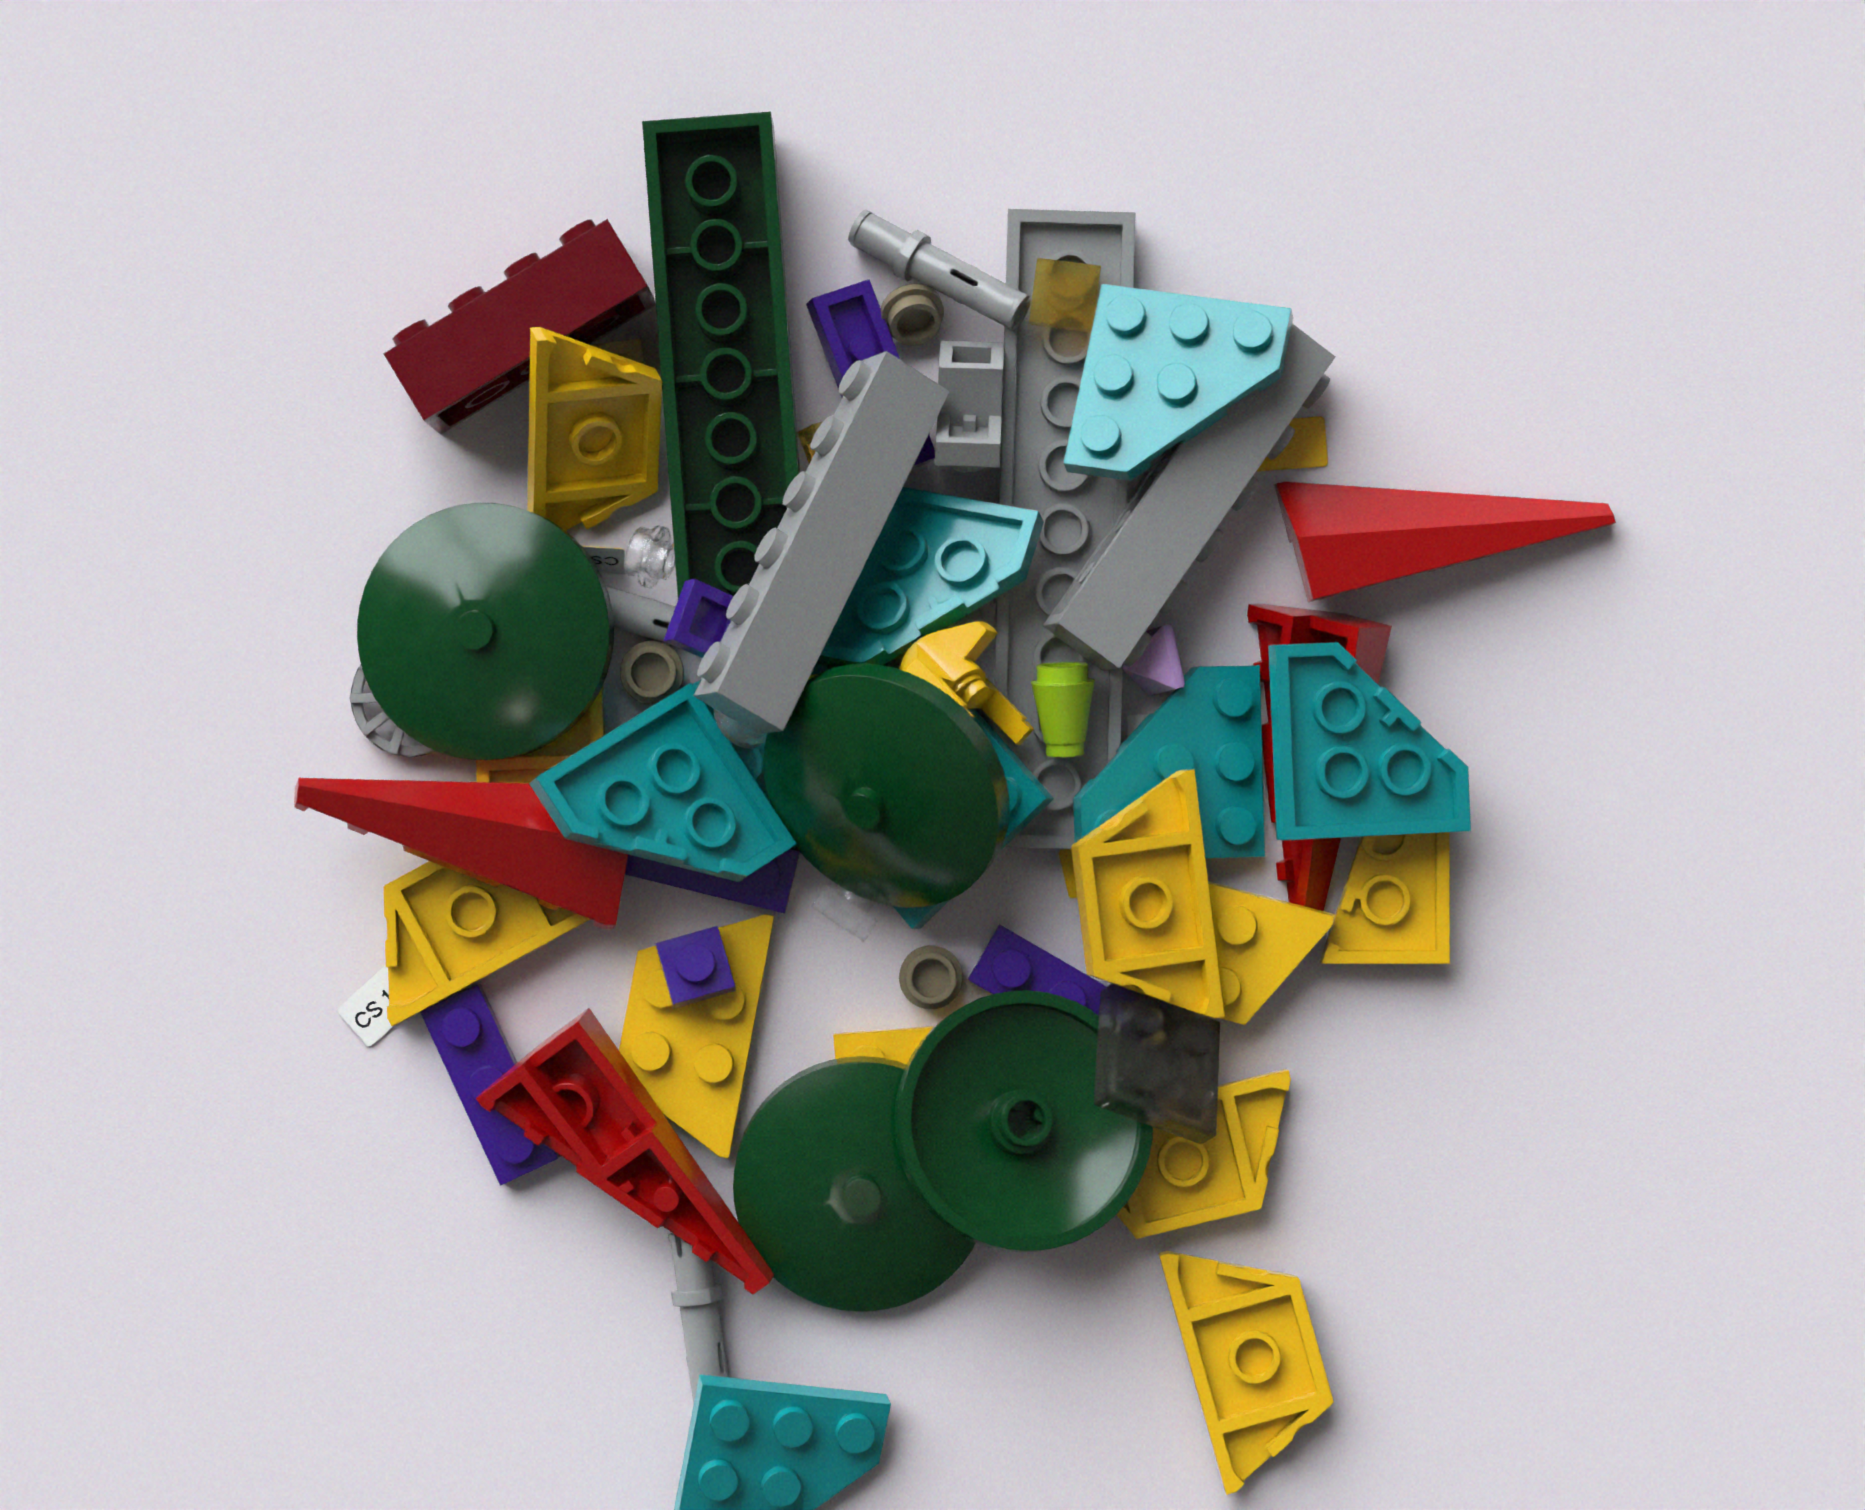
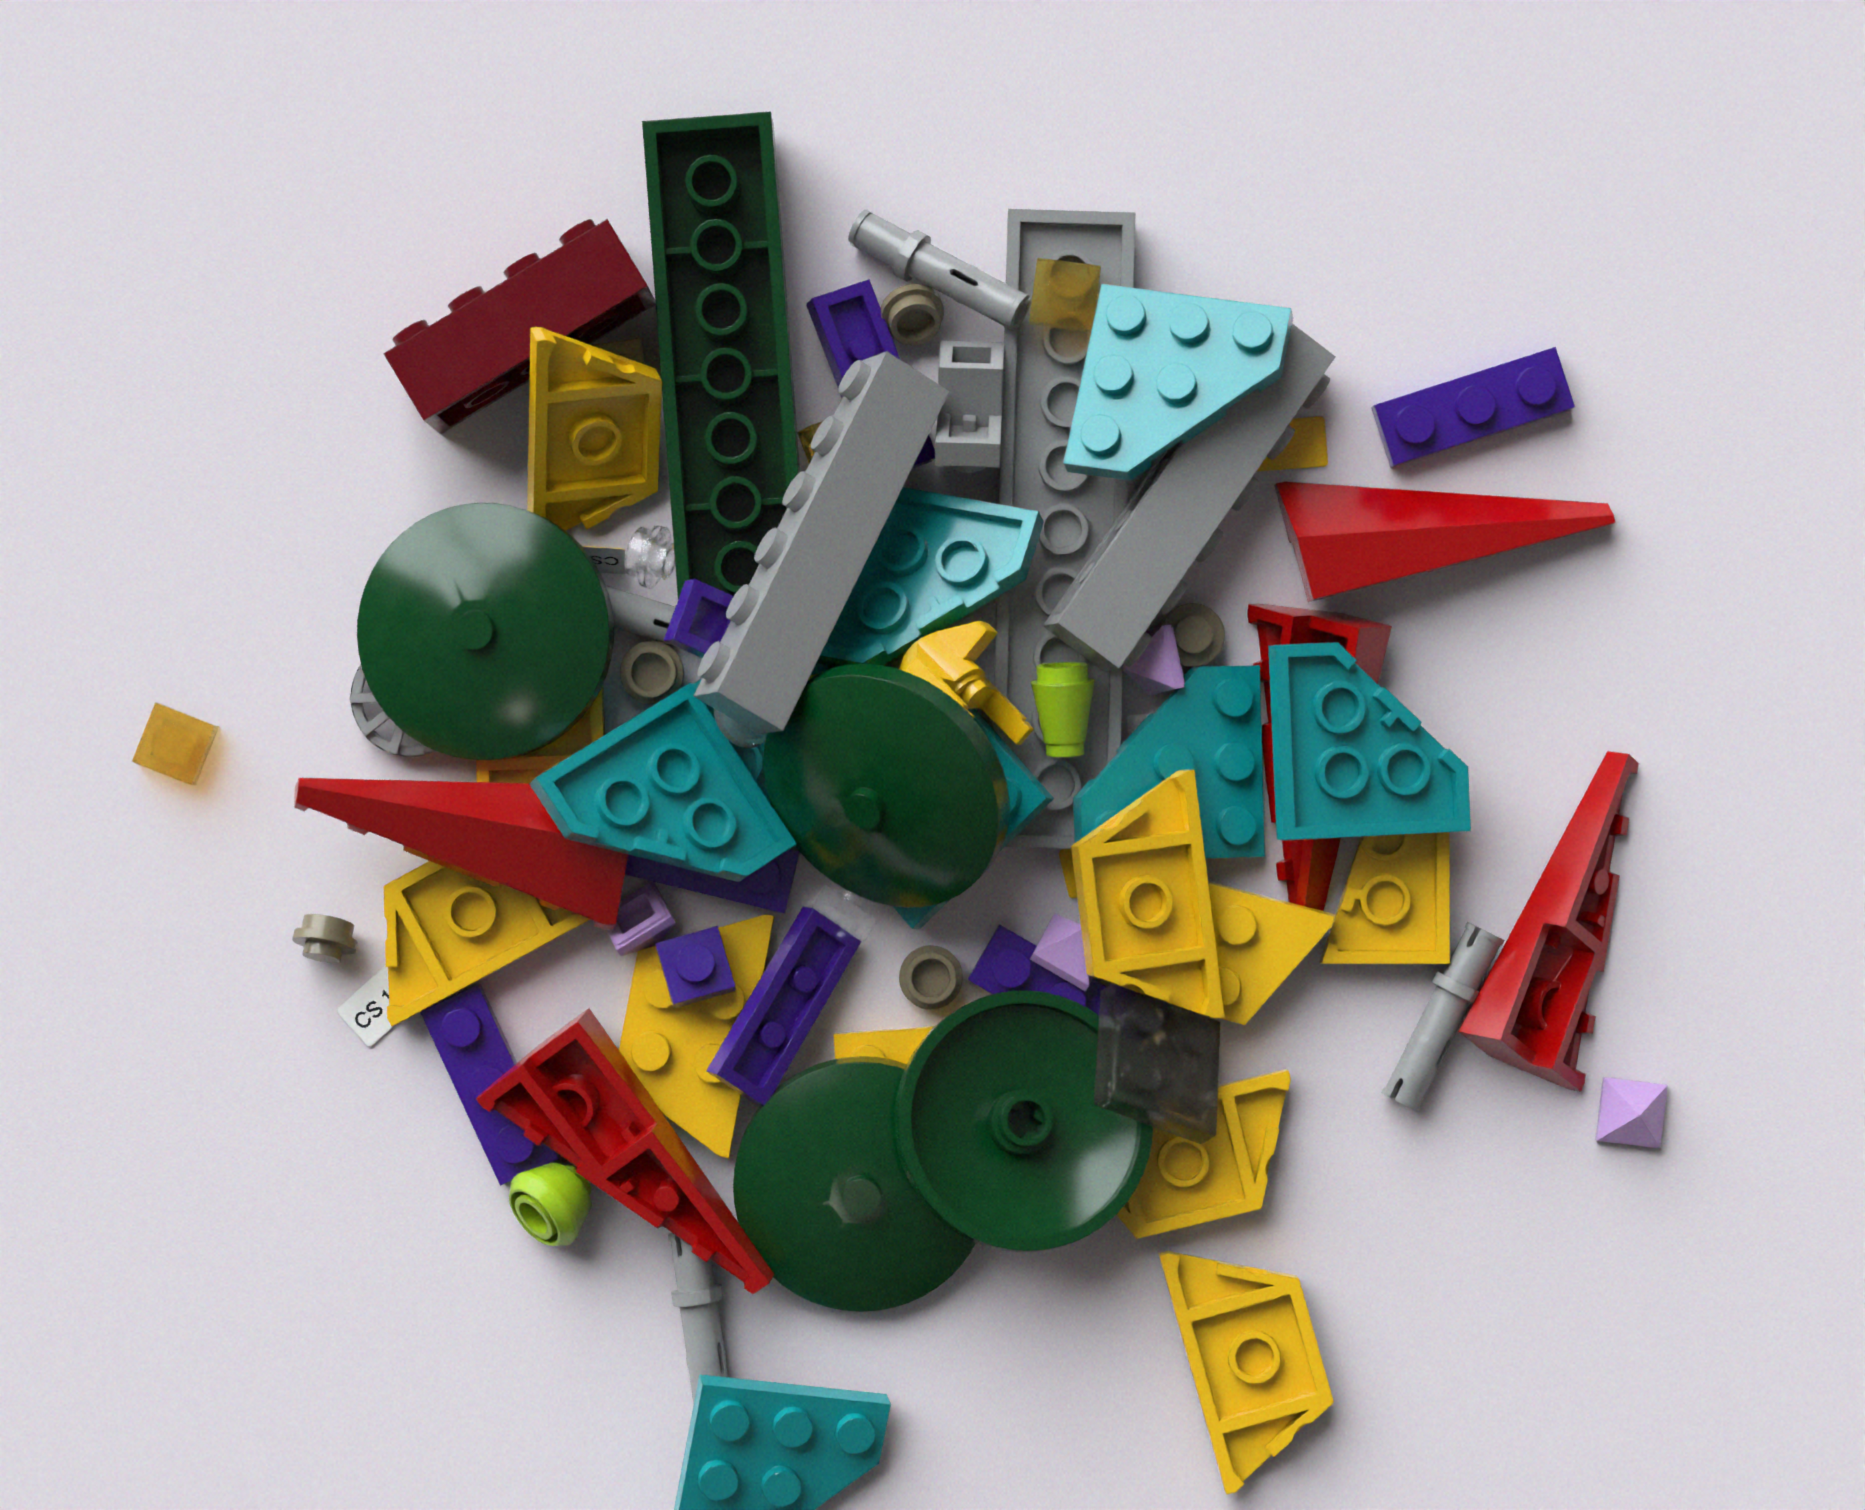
none -> clear yellow plate [132,702,219,785]
none -> dark tan plate [292,914,358,963]
none -> lime cone [509,1162,592,1246]
none -> lavender slope [607,881,676,956]
none -> dark purple plate [706,906,862,1106]
none -> lavender slope [1030,913,1093,991]
none -> dark tan plate [1162,603,1225,667]
none -> dark purple plate [1371,347,1575,468]
none -> light grey pin [1381,922,1505,1111]
none -> red wedge [1458,751,1639,1092]
none -> lavender slope [1595,1077,1668,1148]

